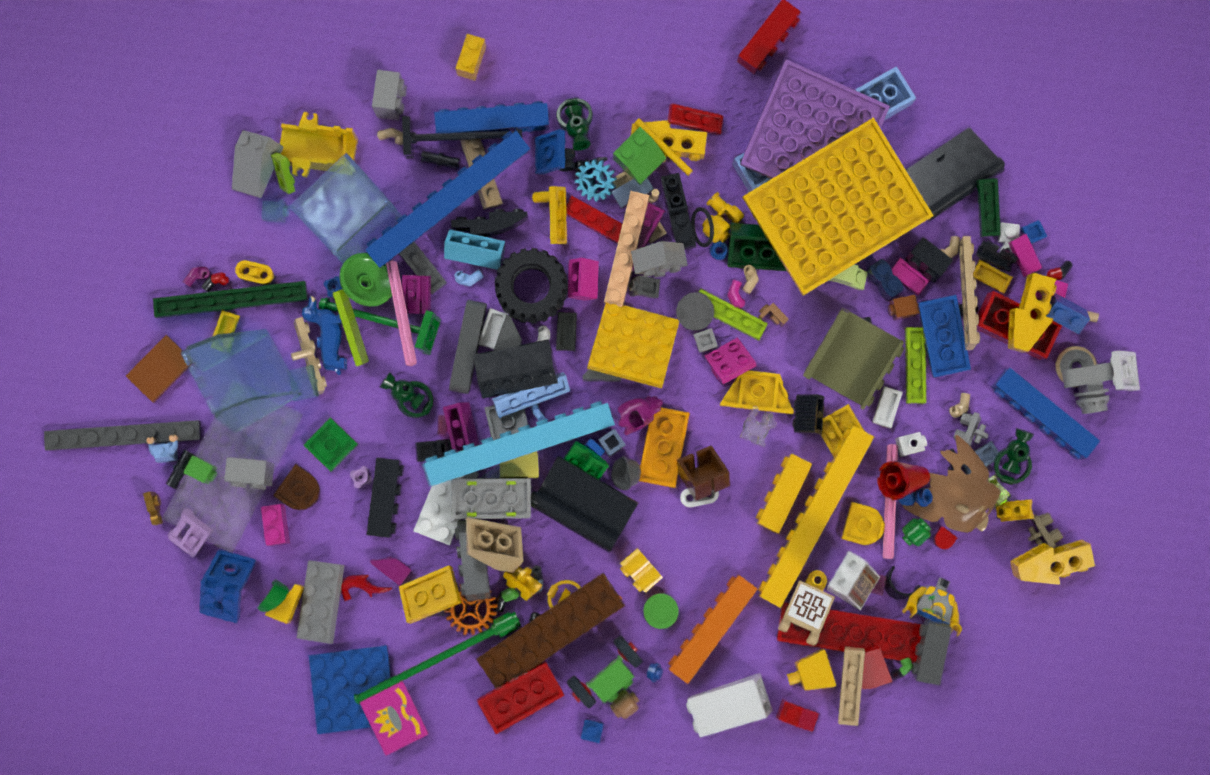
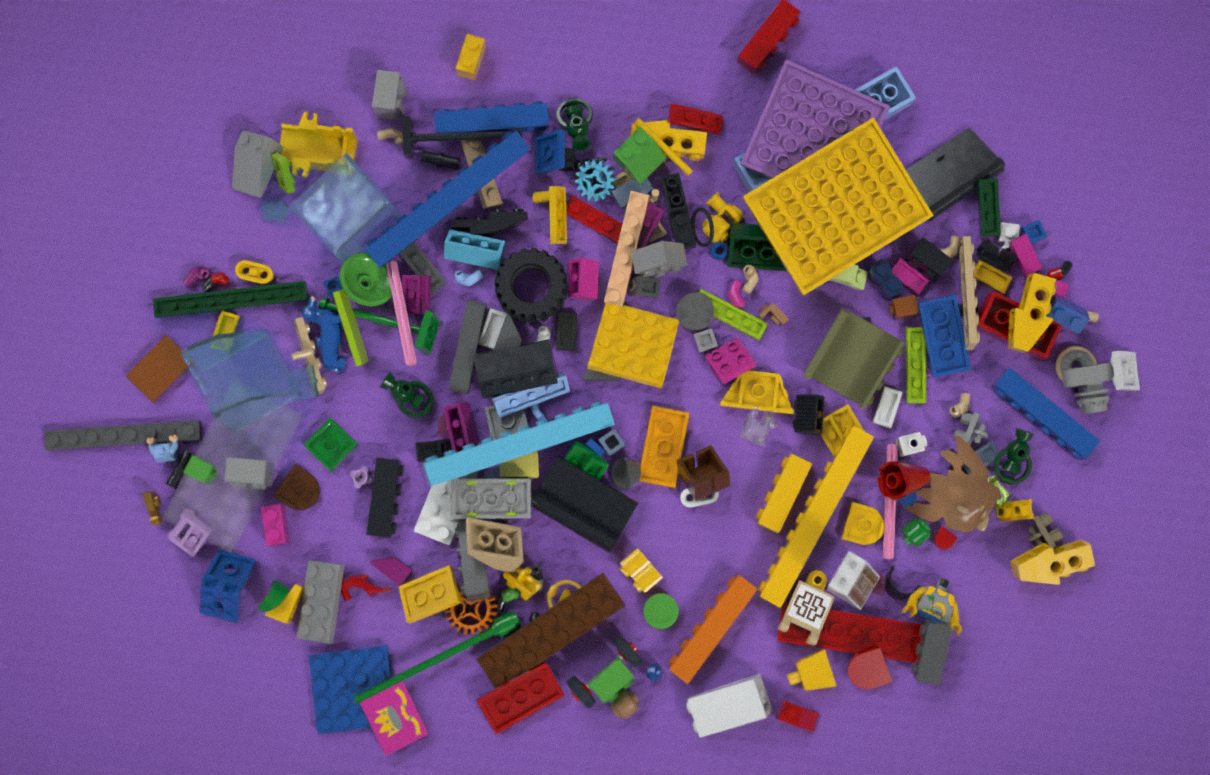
blue plate [580,719,604,743] -> none
magenta piece [618,396,663,435] -> none
tan plate [838,647,865,726] -> none
arm [890,658,913,680] -> none
blue plate [915,488,933,507] -> none

